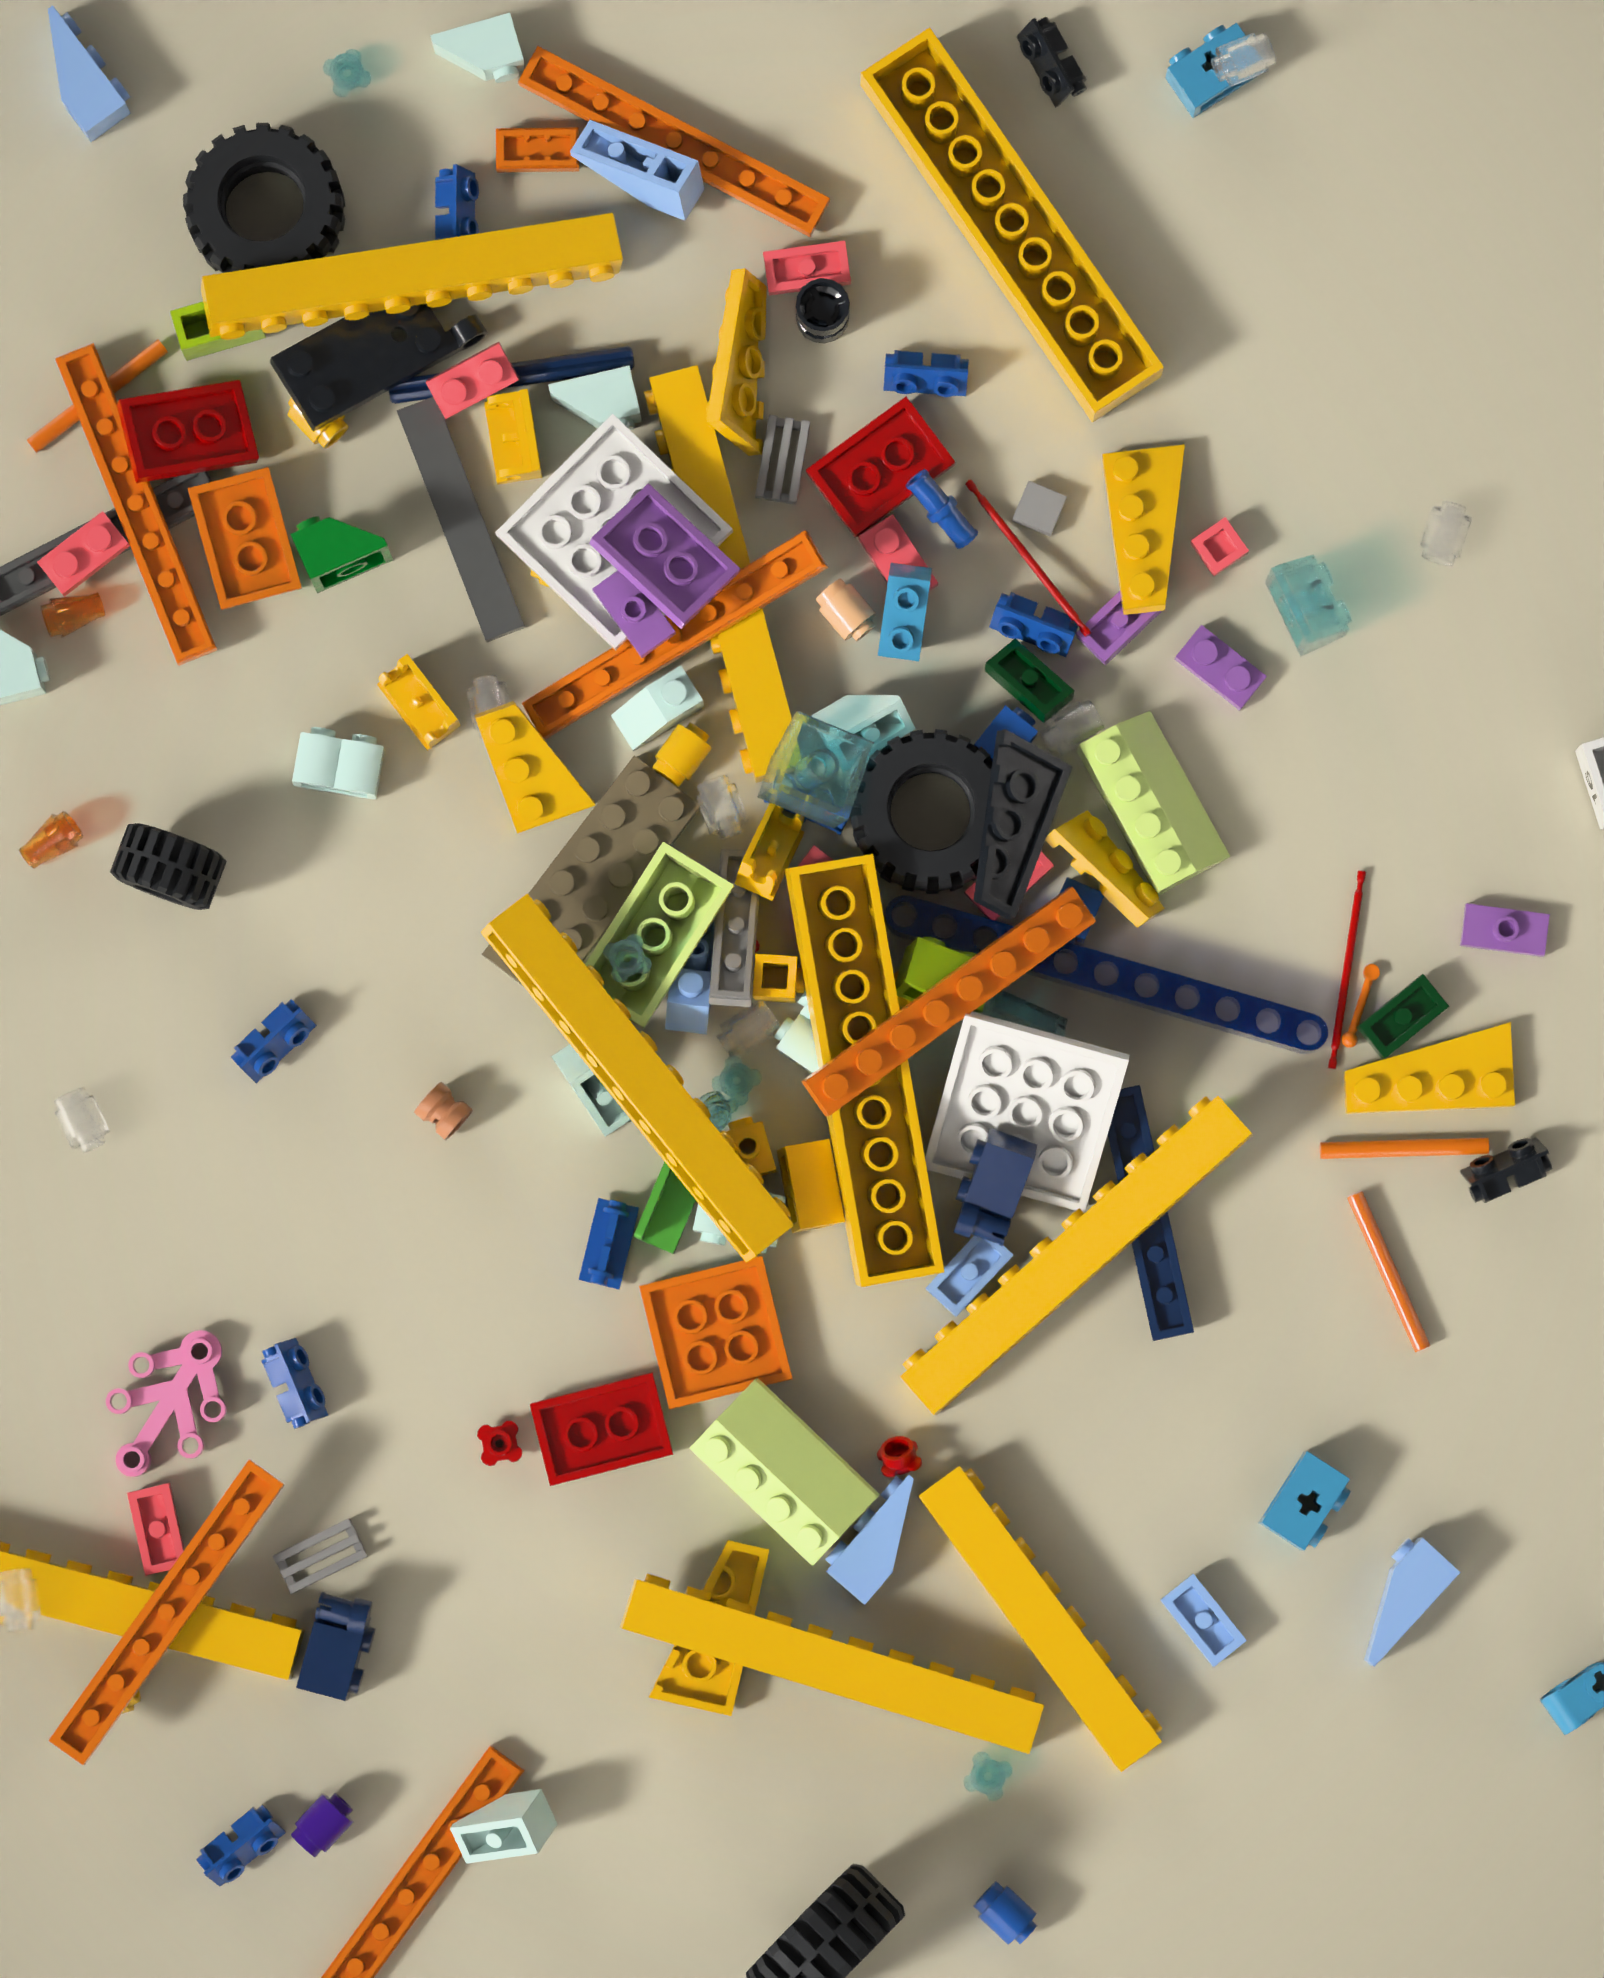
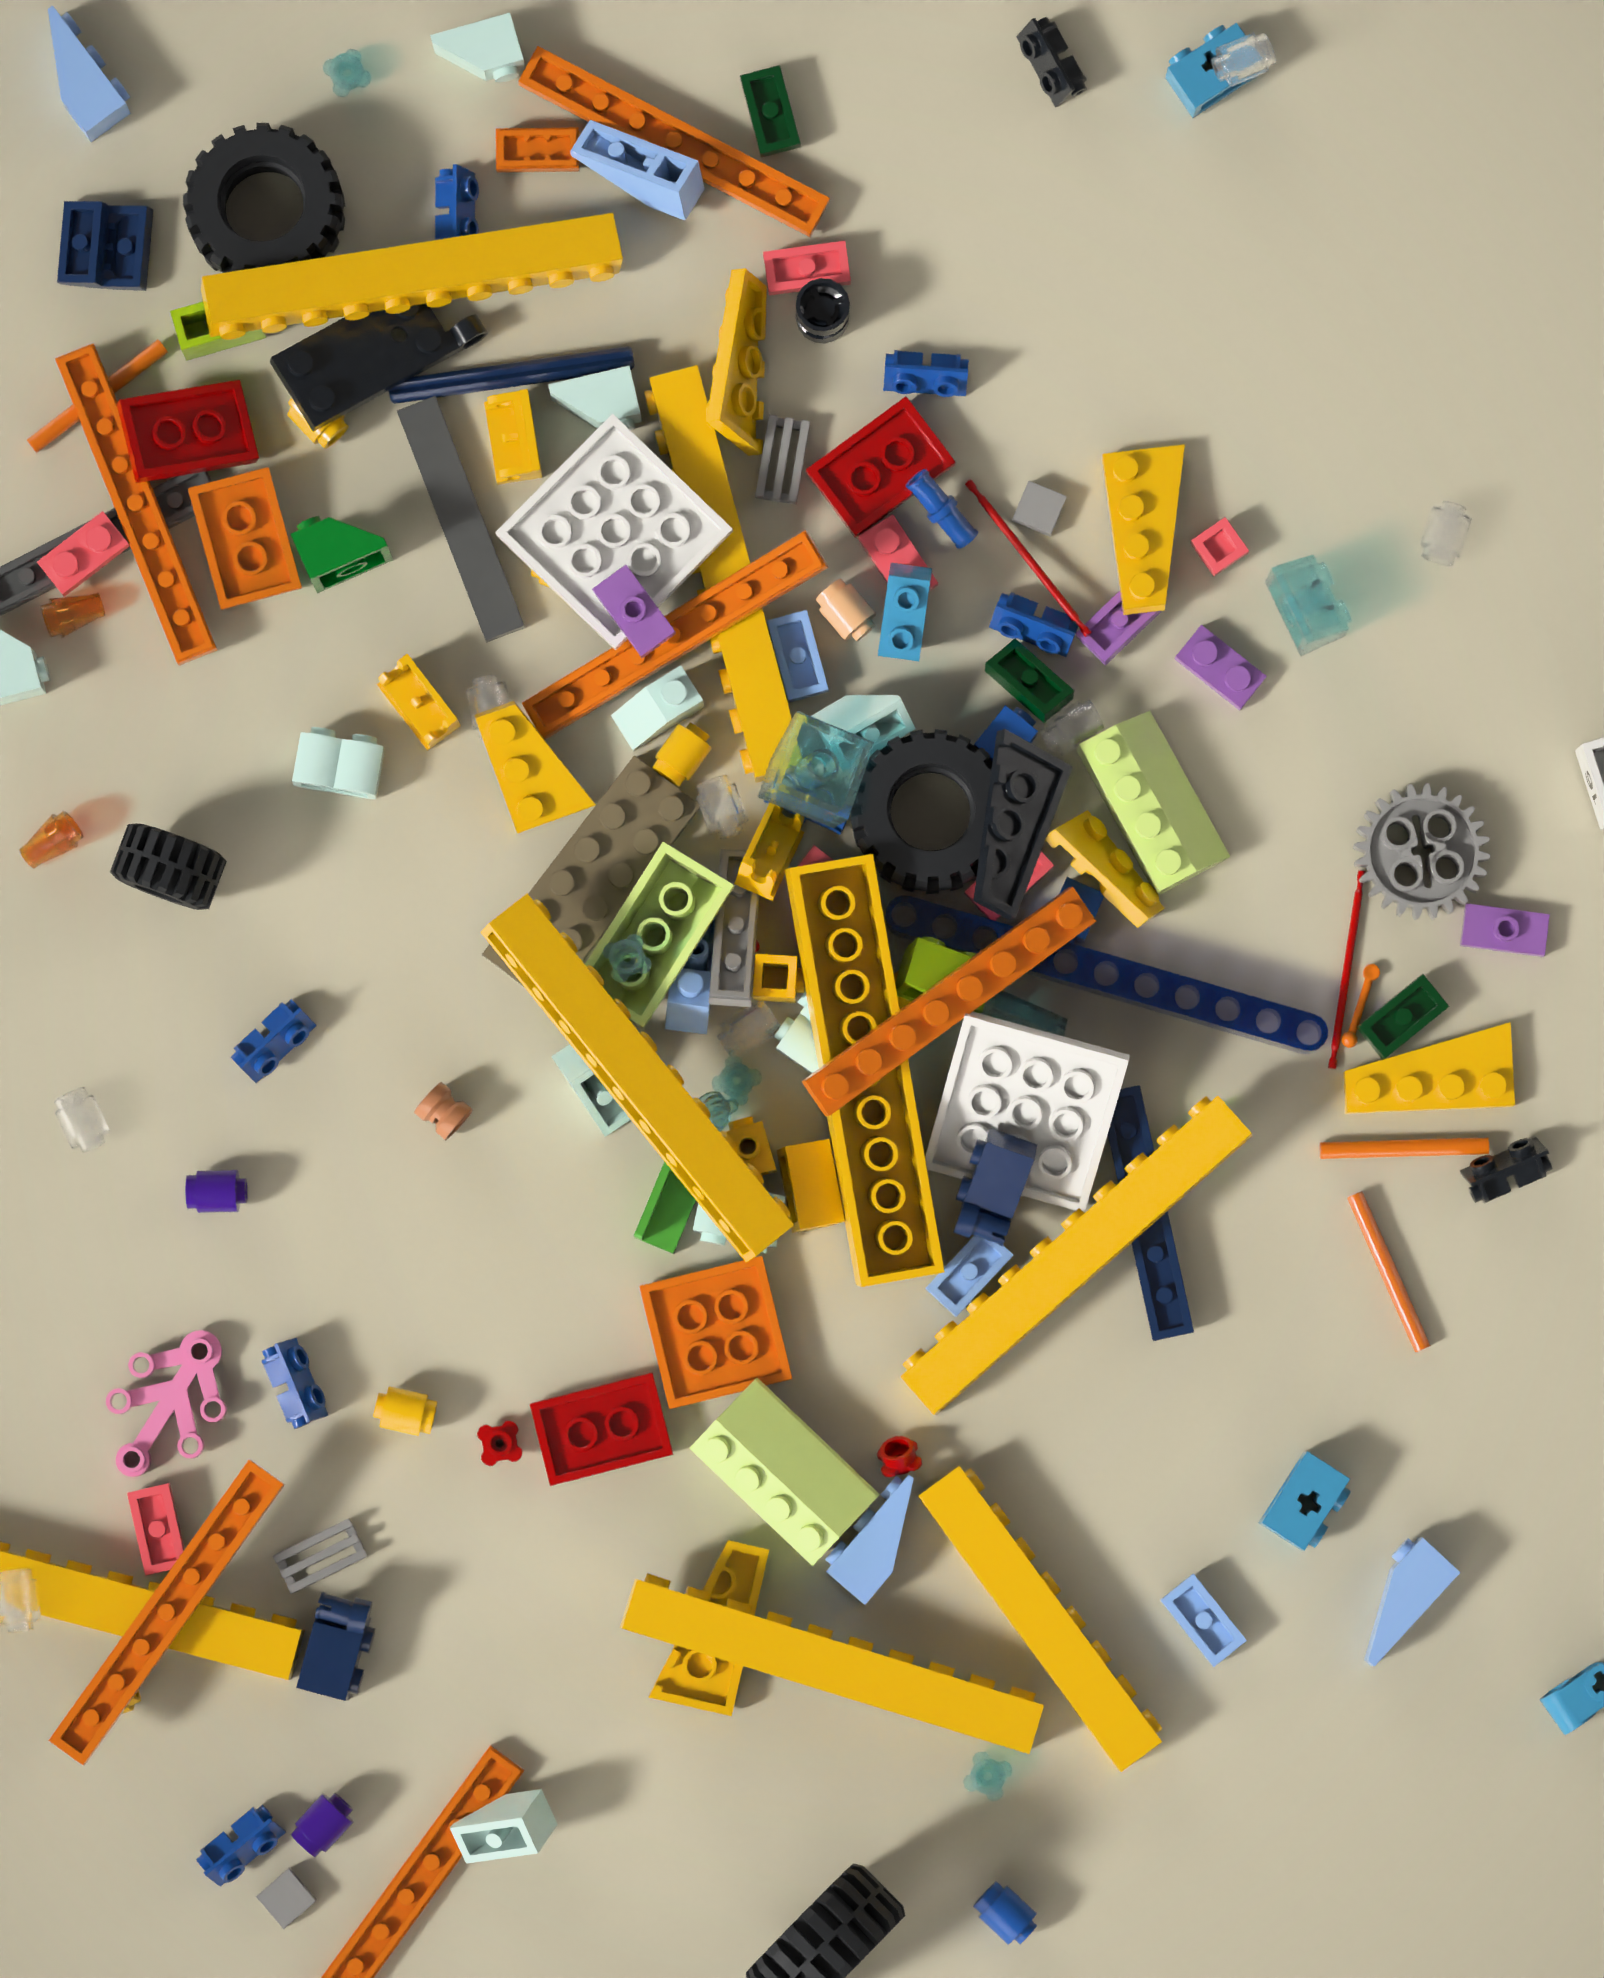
coral plate [426,342,519,419] -> none
blue hinge [579,1198,639,1290] -> none
medium lavender plate [589,483,740,629] -> none
yellow brick [860,27,1164,423] -> none
none -> dark blue slope [57,201,153,291]
none -> dark purple brick [185,1170,248,1213]
none -> light grey tile [256,1868,317,1929]
none -> yellow brick [373,1386,438,1436]
none -> dark green plate [740,65,801,158]
none -> light blue plate [767,610,829,703]
none -> light grey gear [1353,783,1490,920]

